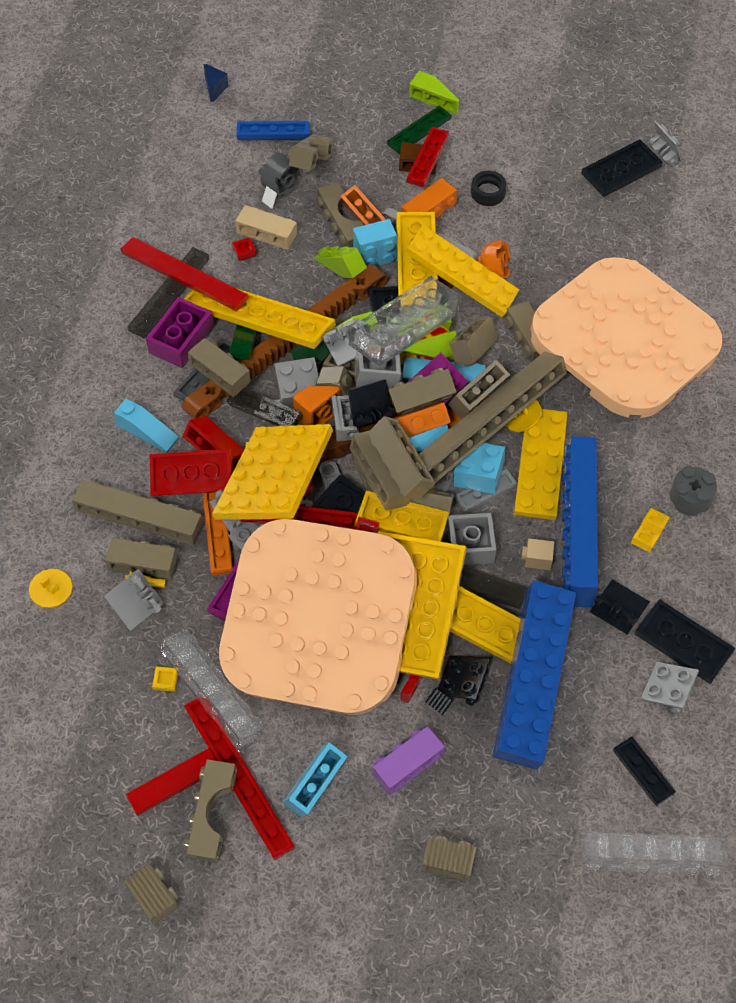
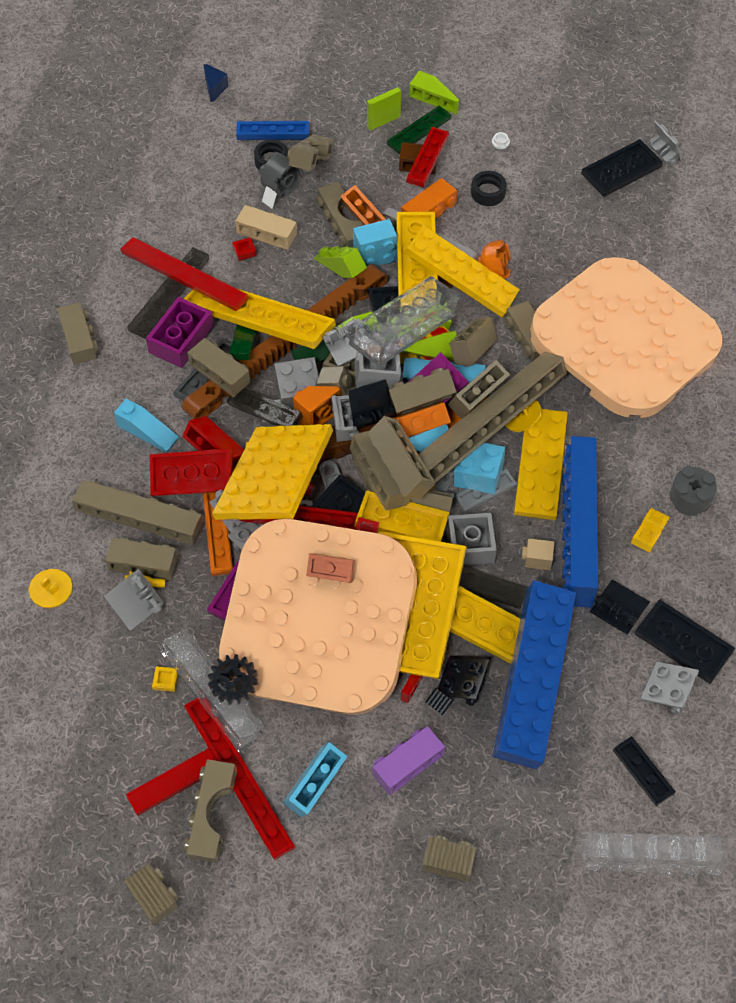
none -> dark tan brick [57,302,99,365]
none -> black gear [208,654,259,705]
none -> black tyre [254,139,288,170]
none -> plate [306,553,355,583]
none -> lime tile [367,87,401,131]
none -> white plate [492,132,510,149]

